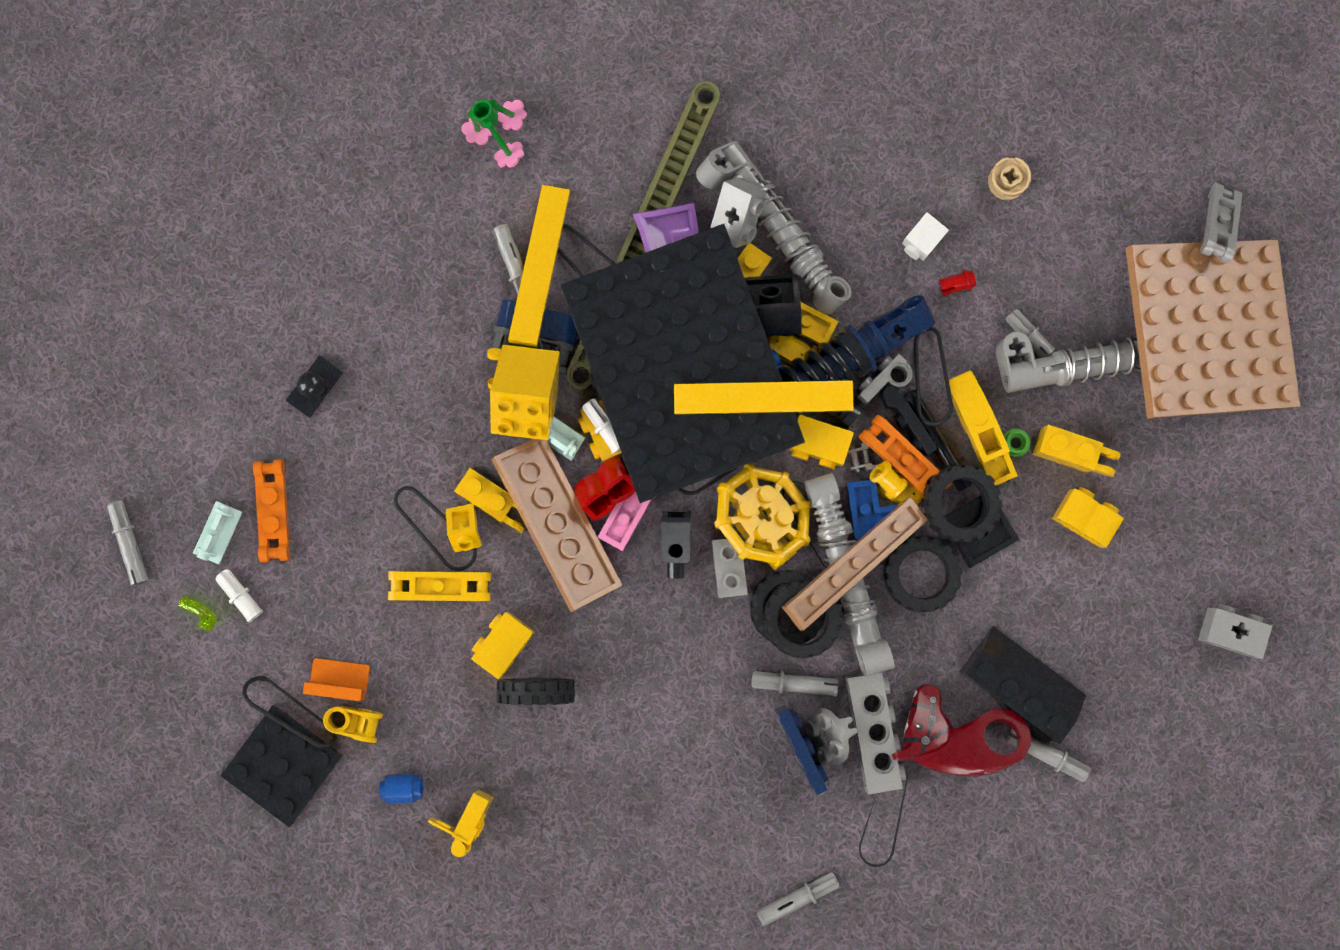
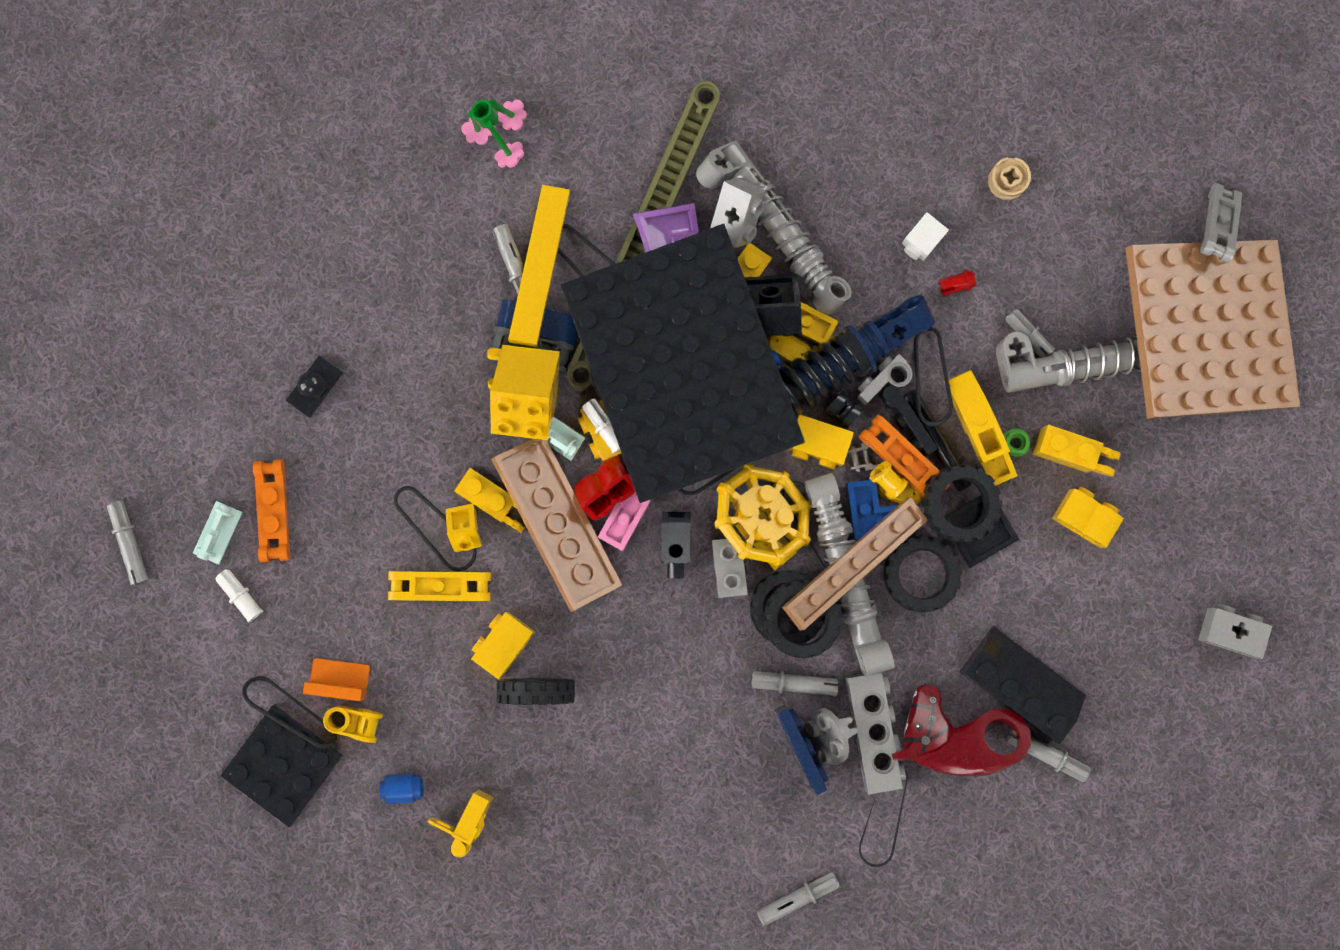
clear neon green arm [178,595,217,631] -> none
yellow tile [674,381,853,415] -> none

